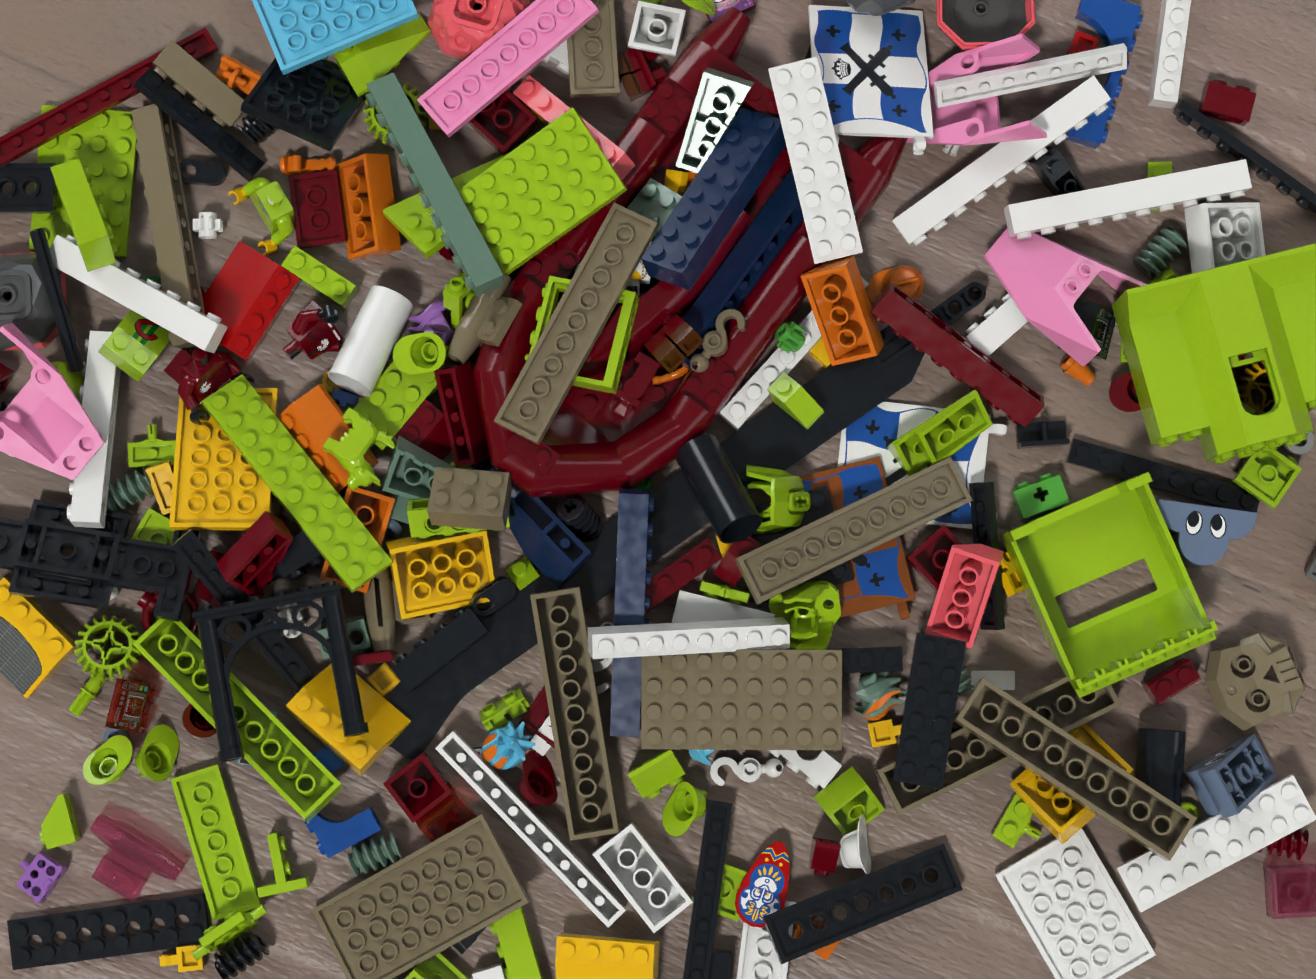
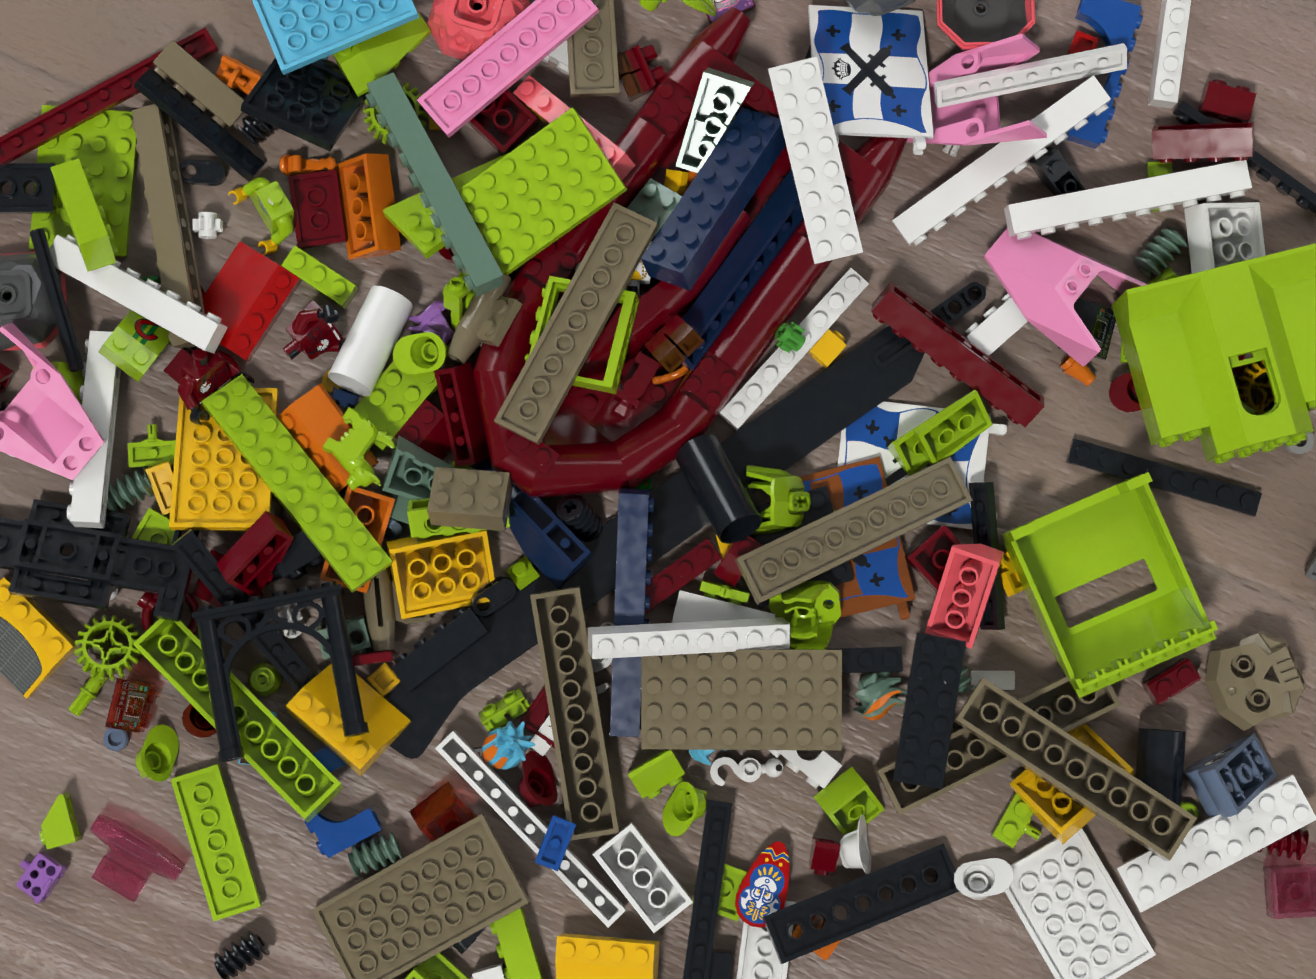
black plate [7,893,209,970] -> none
lime piece [83,735,133,785] -> none
yellow plate [159,944,204,972] -> none
lime plate [191,904,268,961] -> none
lime bracket [257,831,311,898] -> none
dark red slope [383,752,453,823] -> none
white slope [628,1,686,57] -> none
dark tan piece [690,309,746,373] -> none
lime slope [767,372,824,430] -> none
orange slope [801,255,884,366] -> none
orange piece [867,265,925,303] -> none
yellow plate [867,719,901,748] -> none
bright green brick [1010,472,1070,520] -> none
black panel [1015,421,1070,449] -> none
sand blue brick [1156,499,1257,567] -> none
lime plate [1232,448,1302,509] -> none
none -> lime cone [248,663,282,696]
none -> blue plate [535,815,576,871]
none -> white piece [954,858,1014,900]
none -> brick [1152,122,1254,163]

